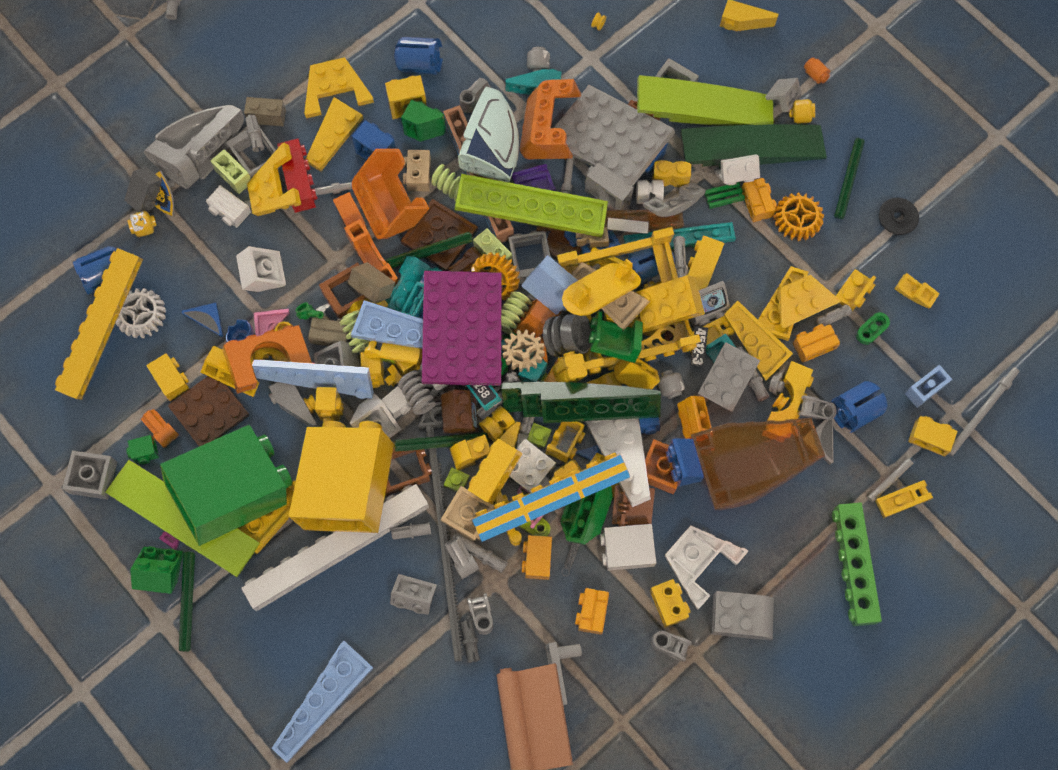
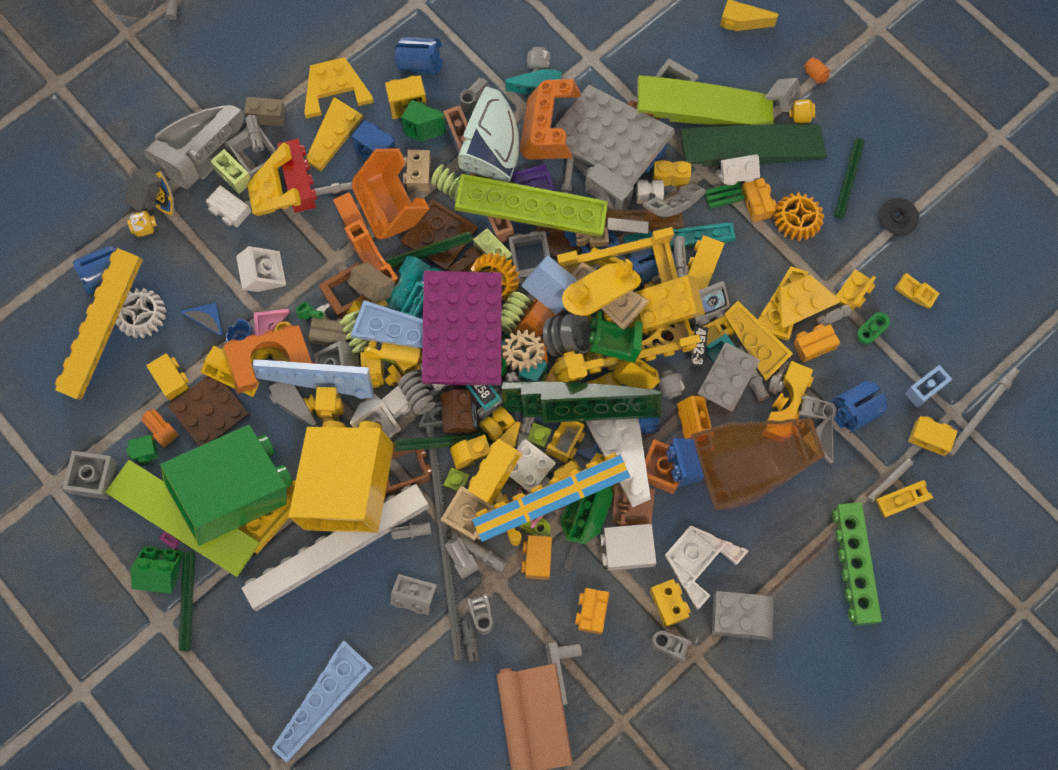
yellow bush [591,12,606,31] -> none

